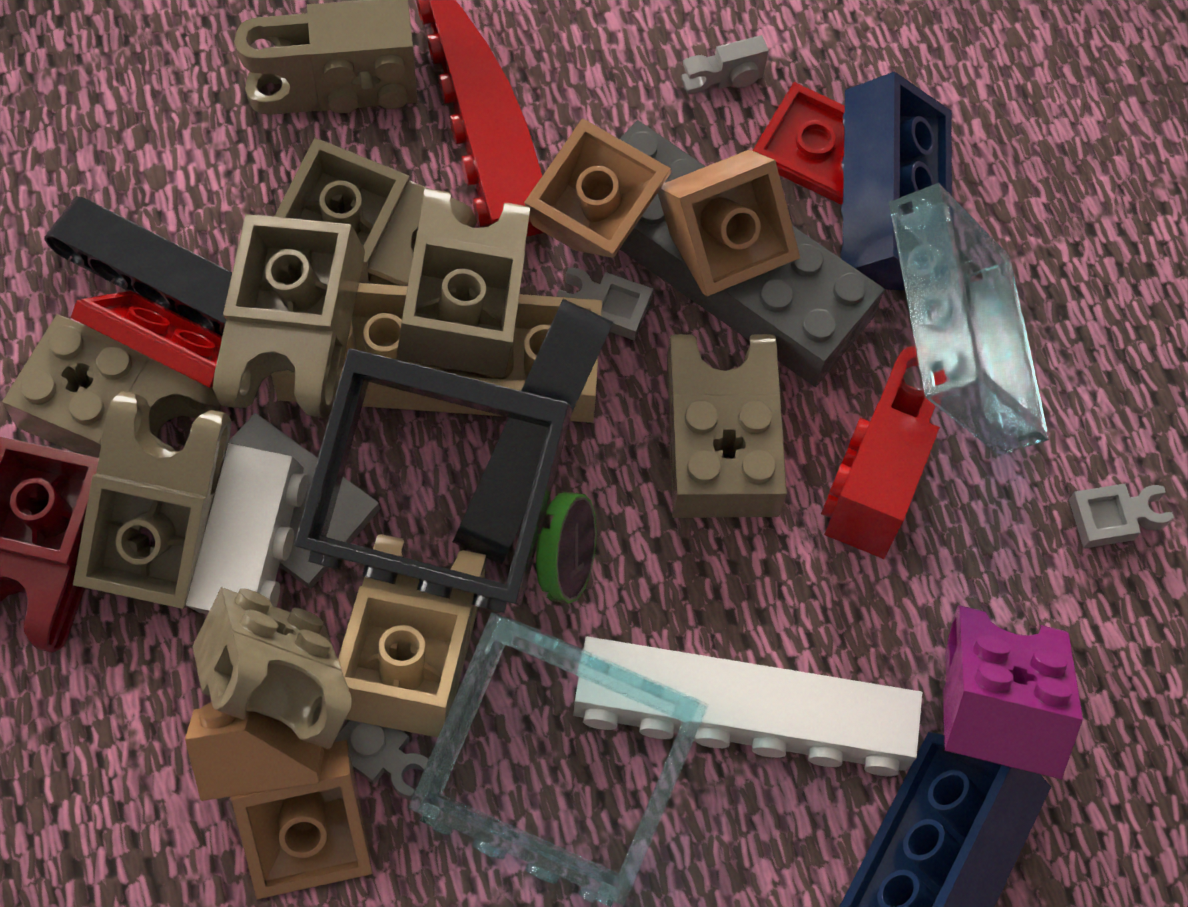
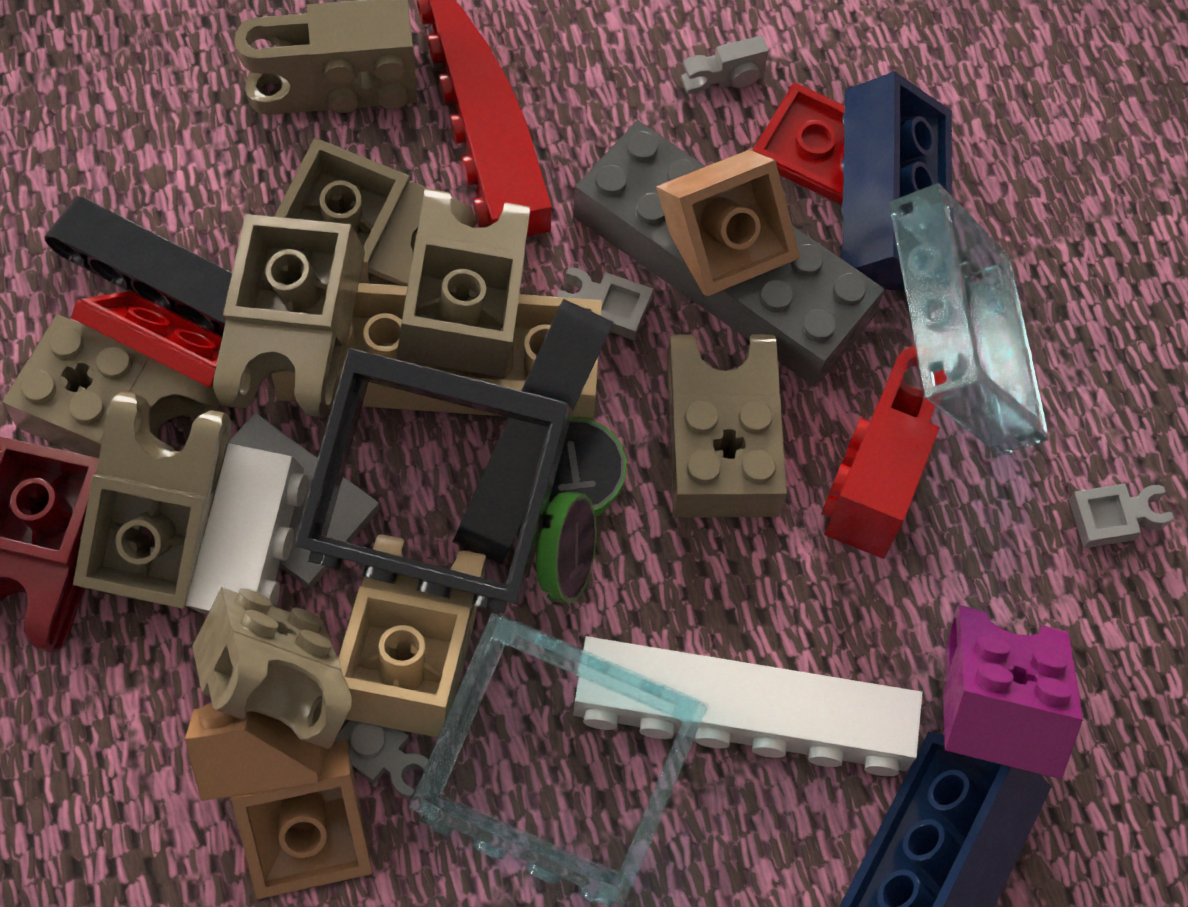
medium nougat slope [524,118,671,258] -> none
none -> black tile [546,417,627,516]

